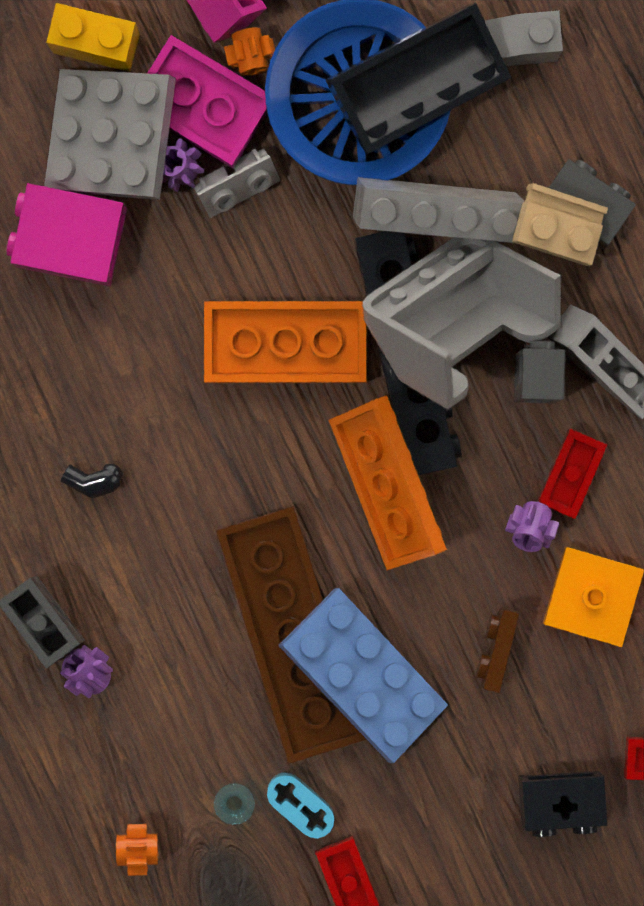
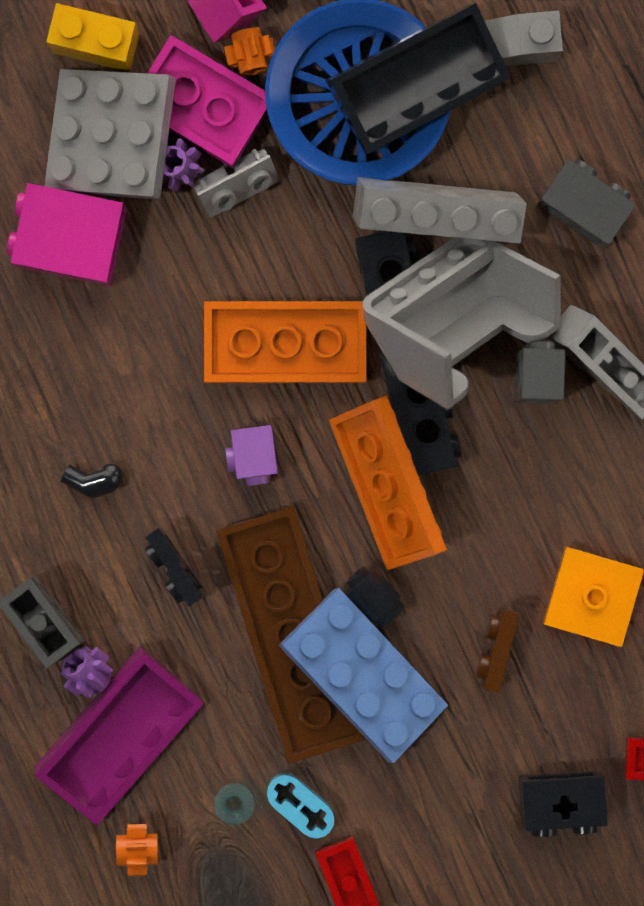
medium lavender gear [505,501,559,552] -> none
tan plate [512,183,608,266] -> none
red plate [537,428,607,519] -> none
none -> magenta slope [34,645,204,825]
none -> black plate [145,527,207,607]
none -> medium lavender brick [225,425,278,486]
none -> black brick [345,566,405,628]

